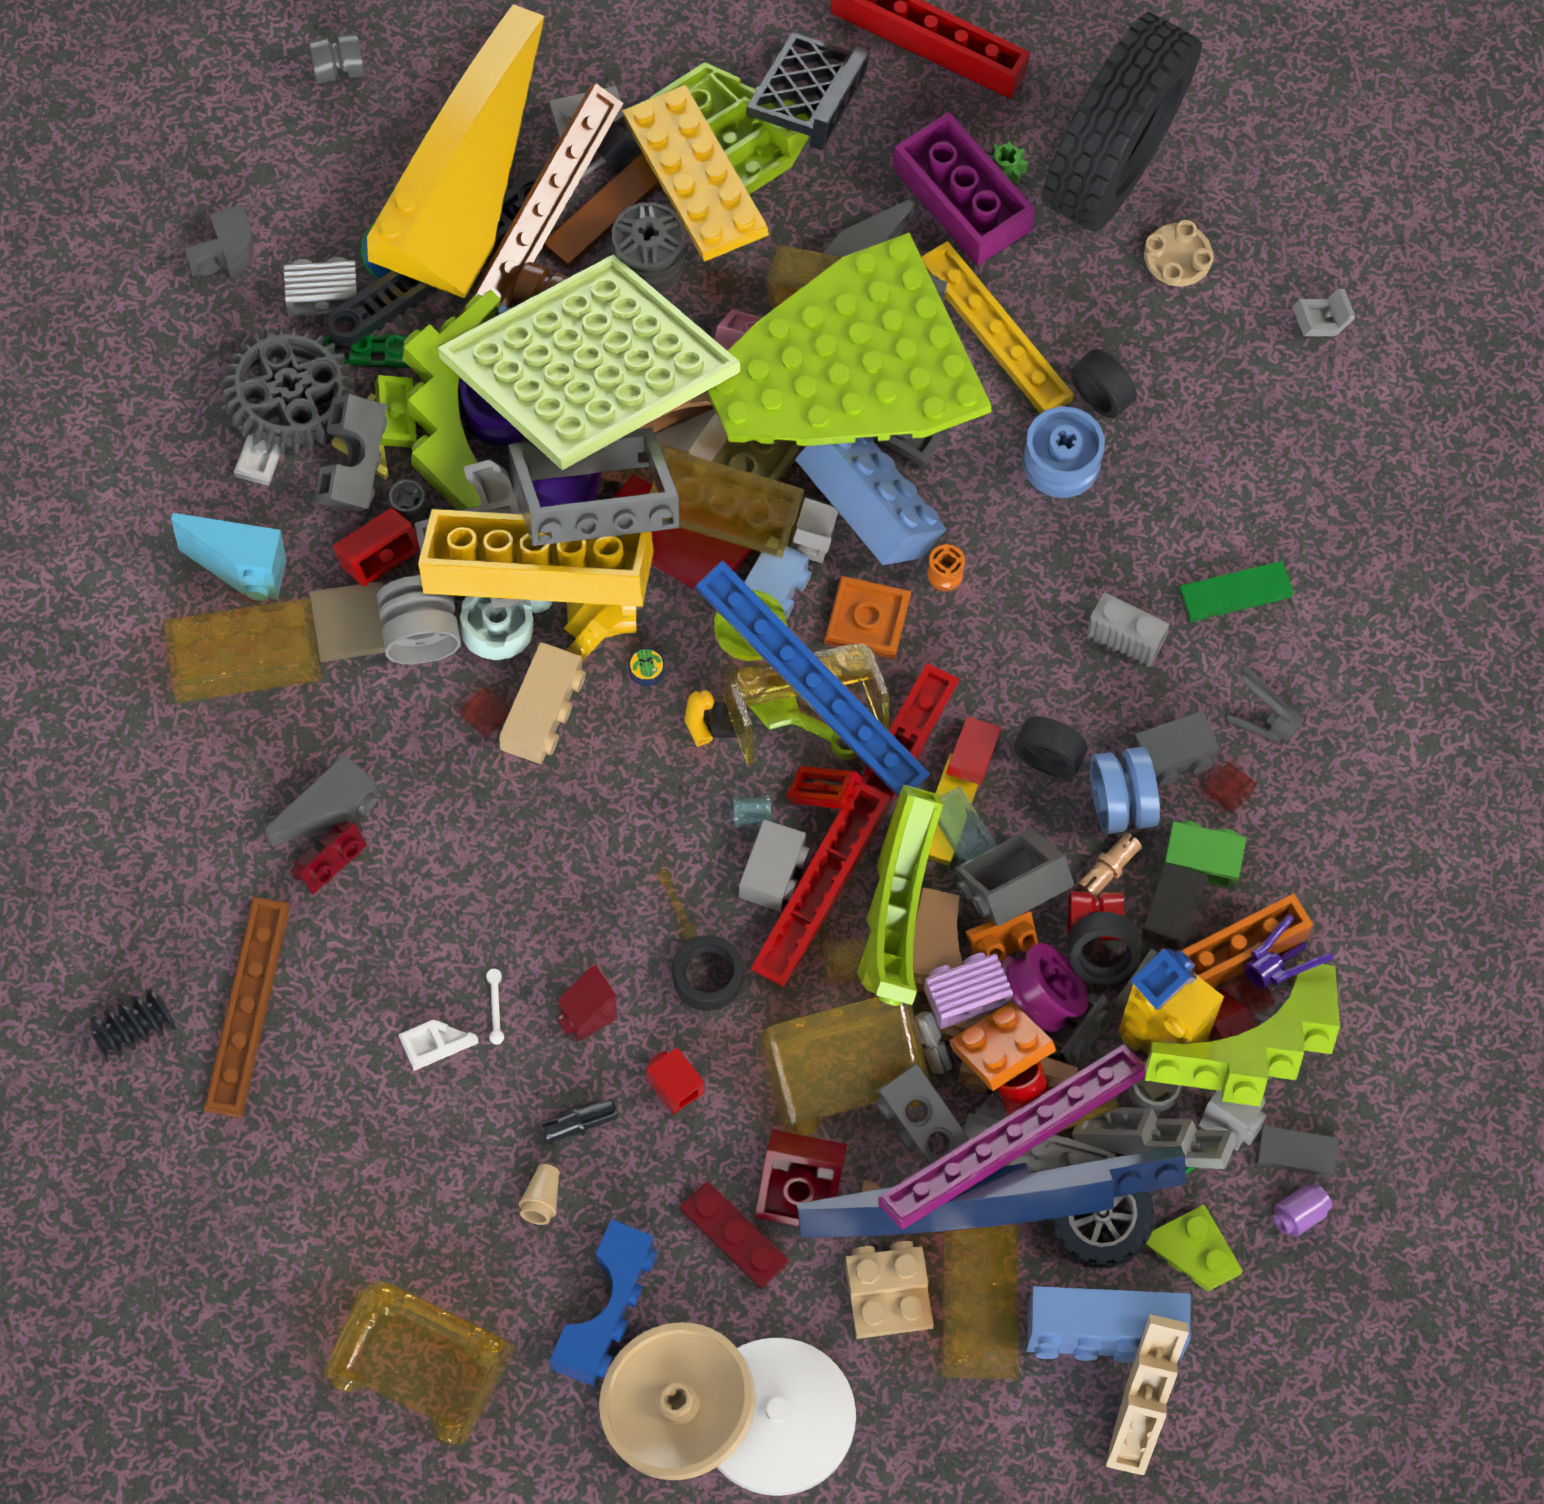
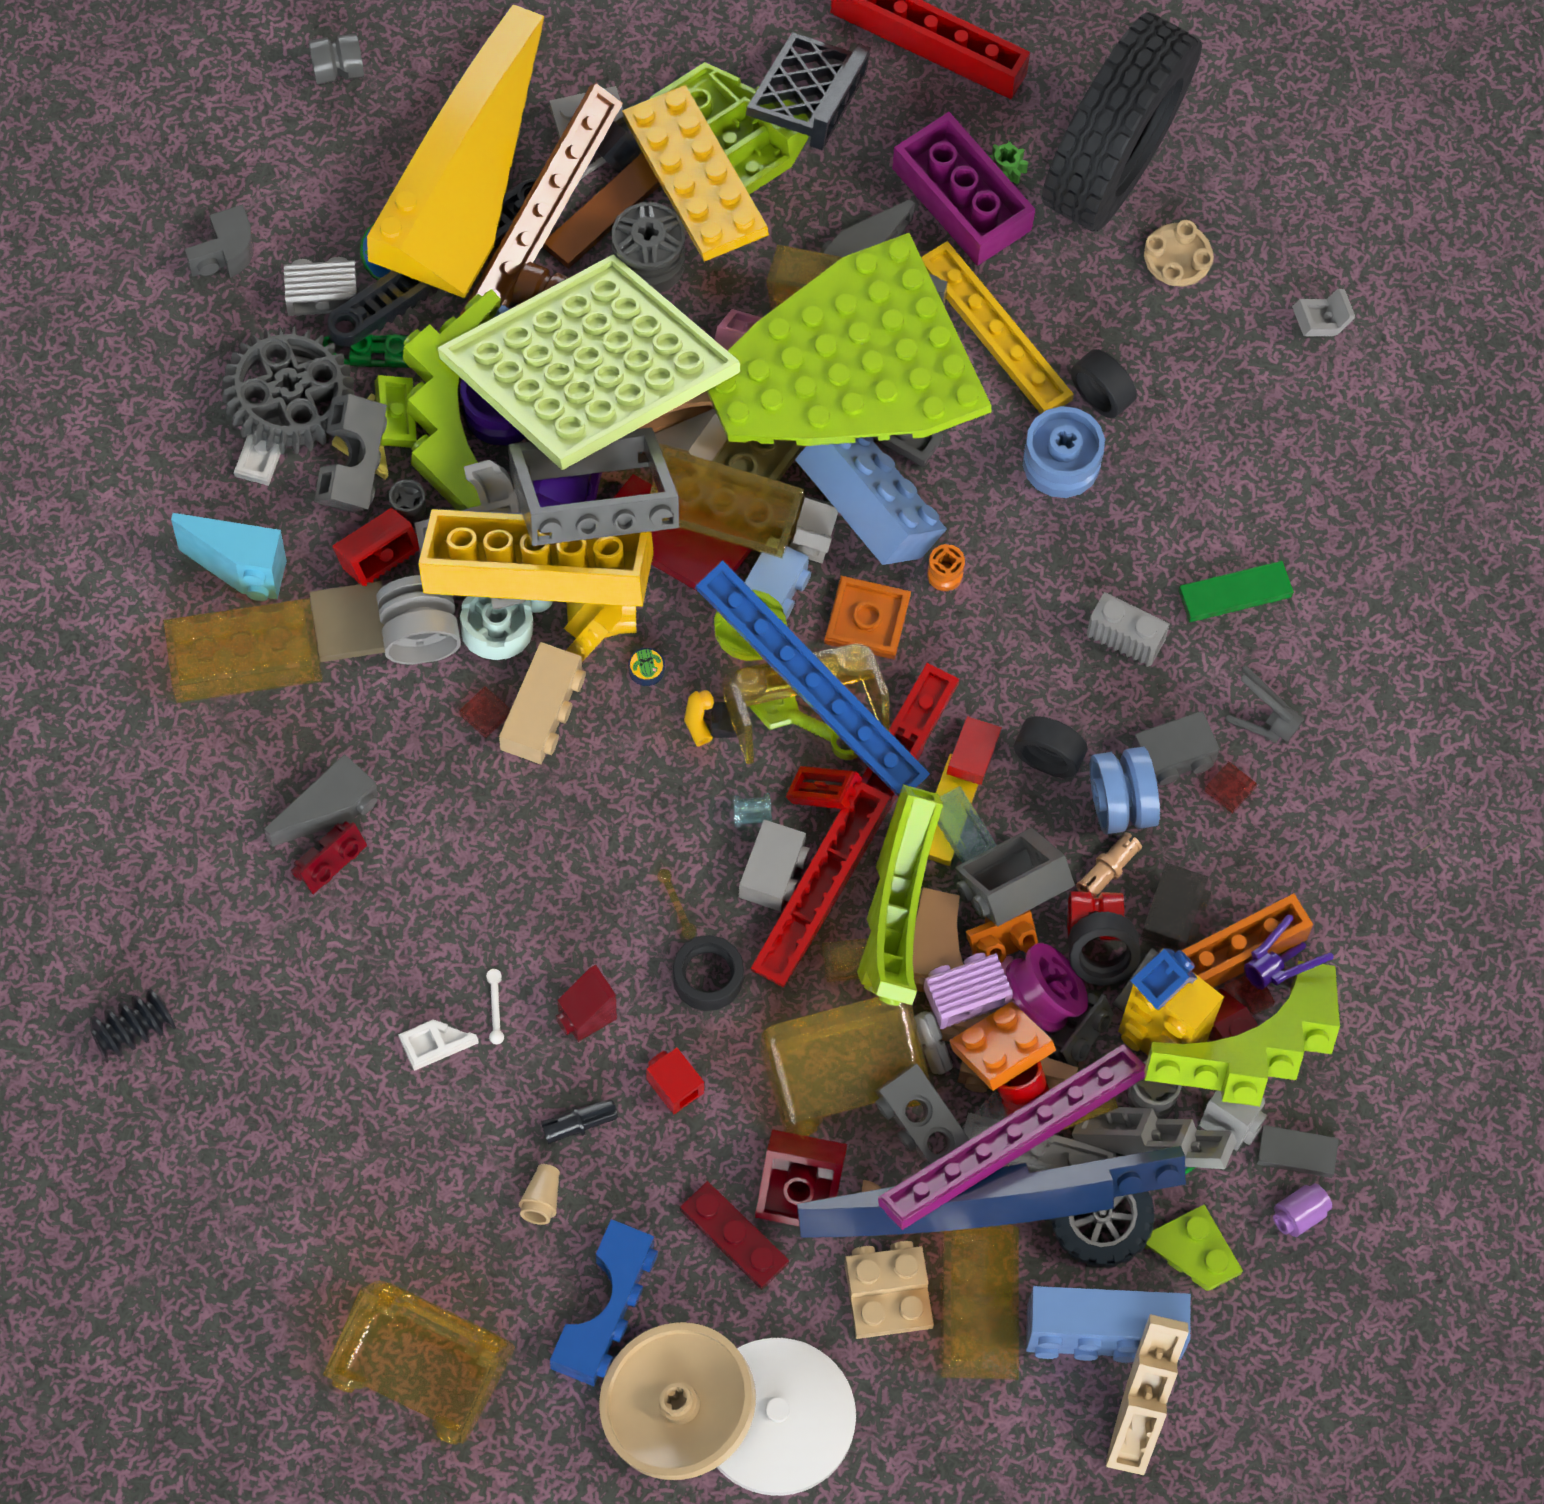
dark orange tile [204,897,291,1118] -> none
bright green brick [1162,821,1247,890] -> none

